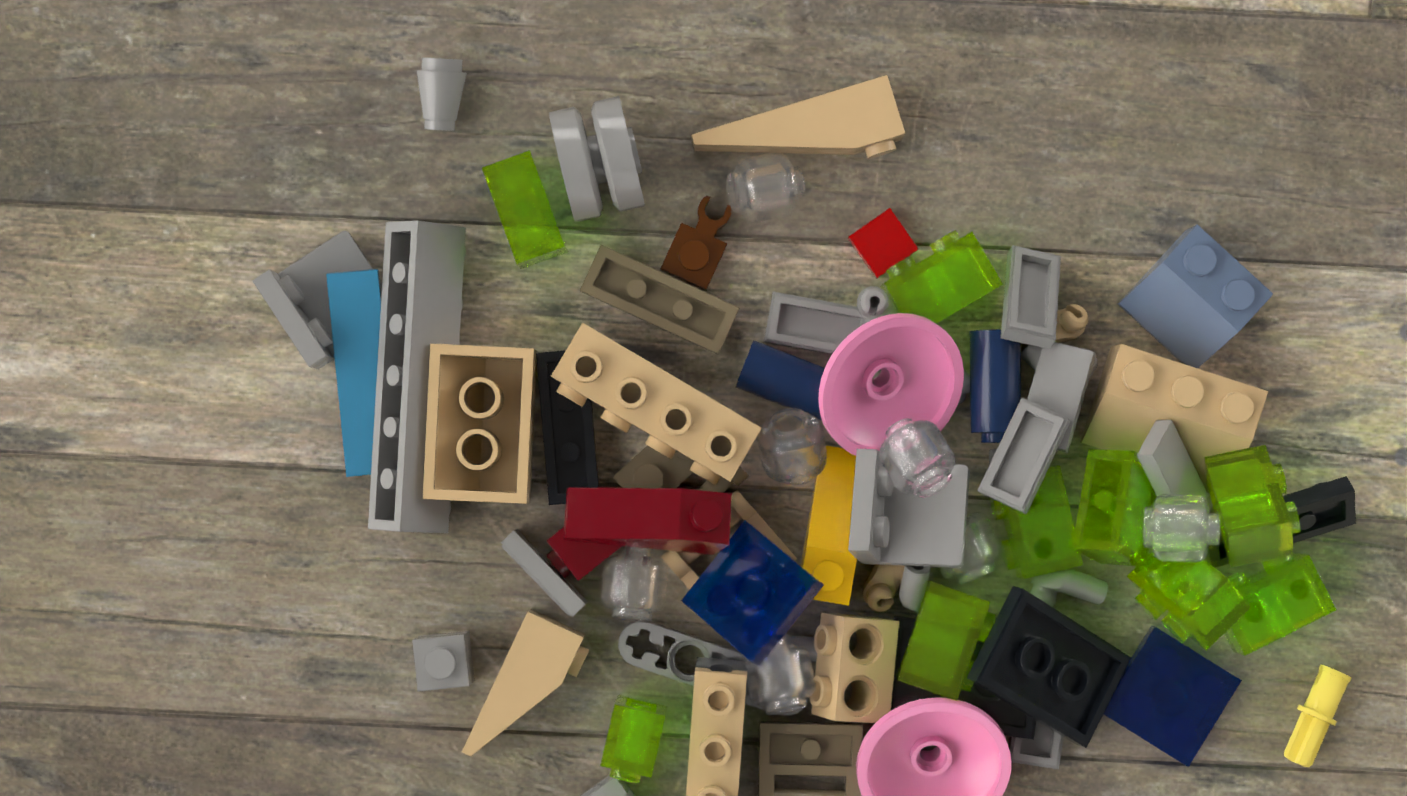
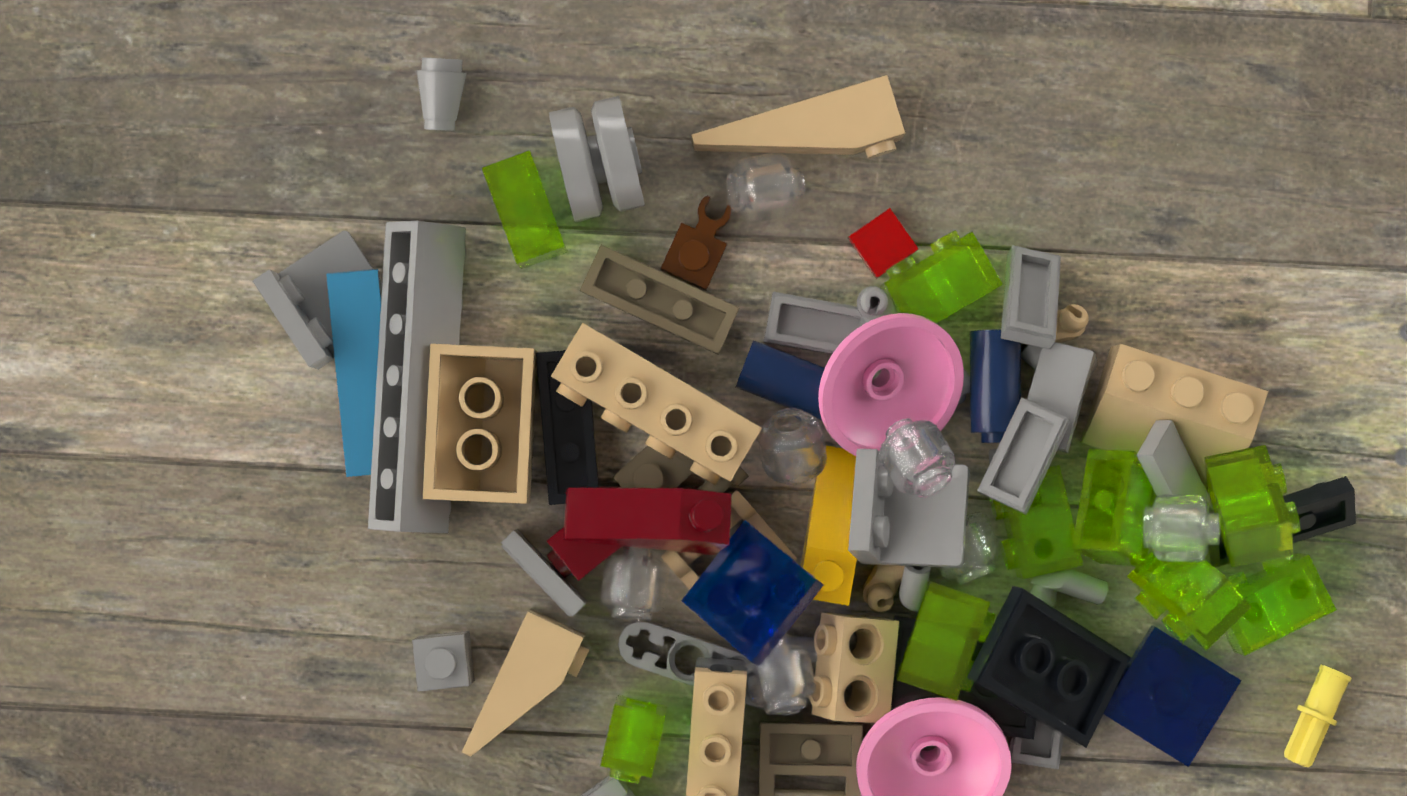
sand blue slope [1118,224,1273,368] -> none

